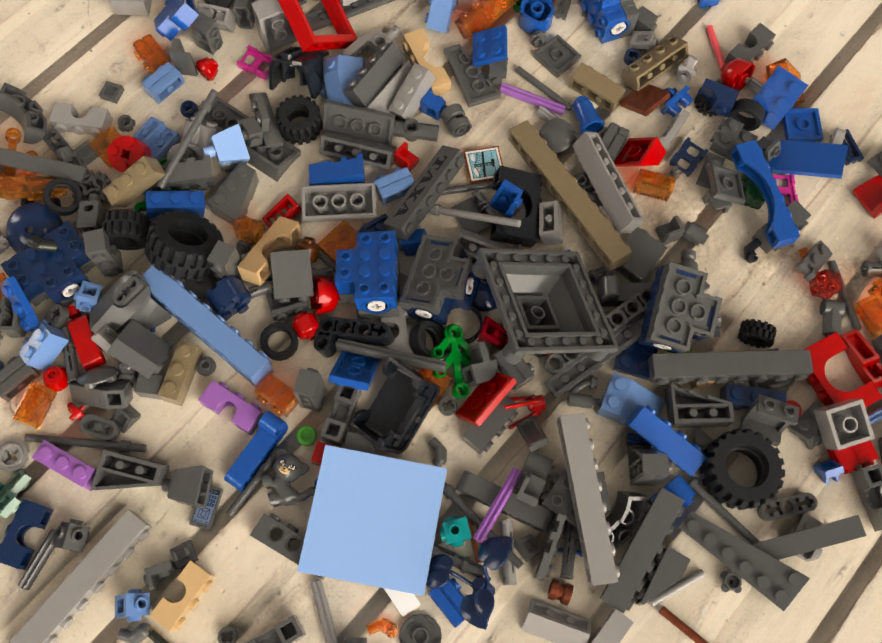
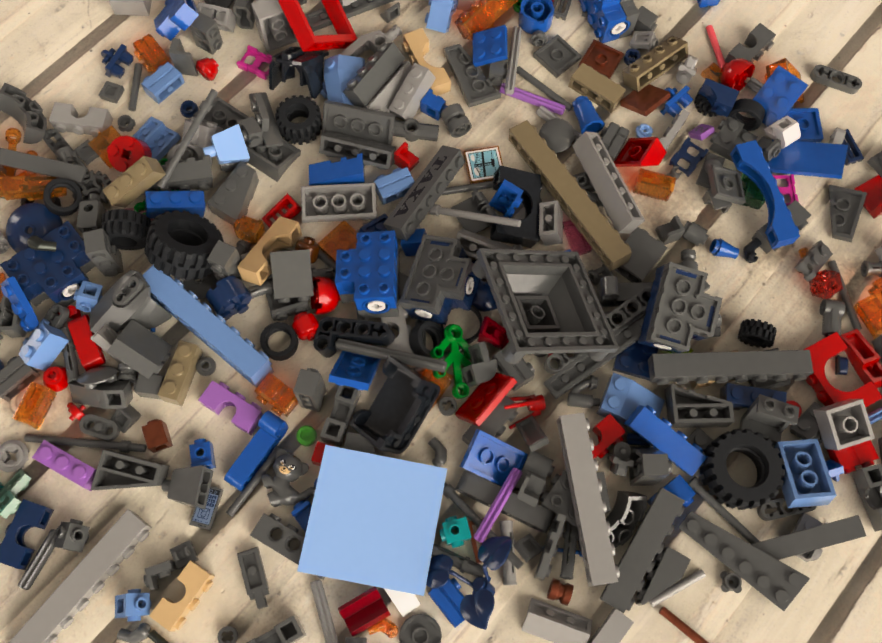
none -> dark blue hips [101,44,134,79]
none -> dark grey bar [128,63,143,112]
none -> copper brick [142,419,173,453]
none -> blue brick [189,439,216,469]
none -> dark grey hinge [237,547,270,610]
none -> blue bracket [291,500,312,533]
none -> dark red panel [338,587,391,637]
none -> dark grey slope [380,2,400,23]
none -> plate [459,429,528,487]
none -> light grey axle [504,26,522,95]
none -> clear pink tile [563,220,592,255]
none -> copper tile [578,39,624,79]
none -> red arch [592,414,626,459]
none -> dark grey hips [607,442,634,477]
none -> light blue plate [635,123,653,138]
none -> medium lavender tile [688,124,715,141]
none -> clear orange tile [701,62,721,82]
none -> blue cone [709,238,739,259]
none -> white brick [764,116,801,149]
none -> medium blue brick [774,439,837,508]
none -> dark grey beam [810,65,862,94]
none -> dark grey wing [829,184,867,242]
none -> dark blue piece [835,355,848,375]

